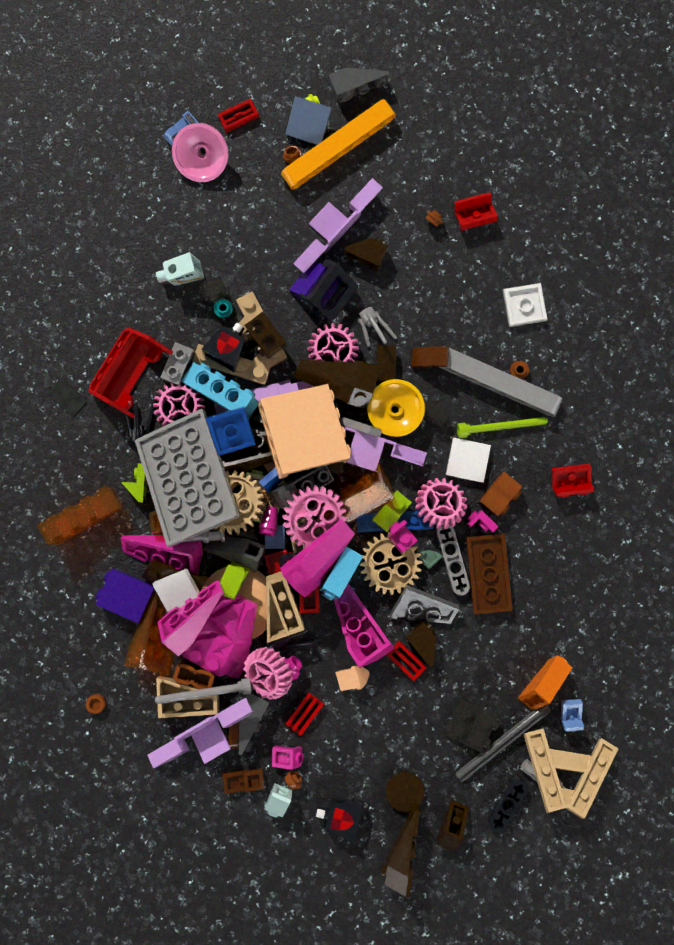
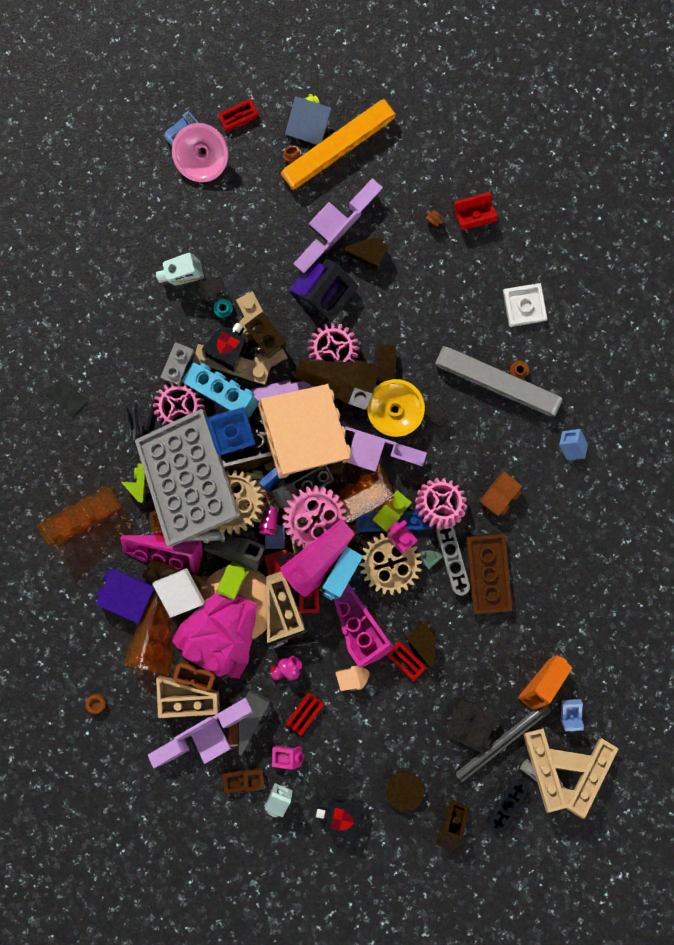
red windscreen [89,328,173,418] -> none
light grey piece [155,678,251,704] -> none
dark pink wedge [157,580,224,656] -> none
bright pink gear [243,647,293,700] -> none
dark orange plate [285,770,302,790] -> none
dark grey slope [328,68,389,103] -> none
light grey tile [340,417,382,437] -> none
light grey plant [359,307,397,348] -> none
dark brown wedge [381,804,420,897] -> none
dark grey wing [390,585,459,624] -> none
reddish brown slope [411,346,449,368] -> none
white tile [446,438,491,483] -> none
lime piece [457,417,548,439] -> none
dark pink bracket [467,510,498,532] -> none
red bracket [551,464,594,497] -> none
none -> medium blue panel [559,429,588,460]

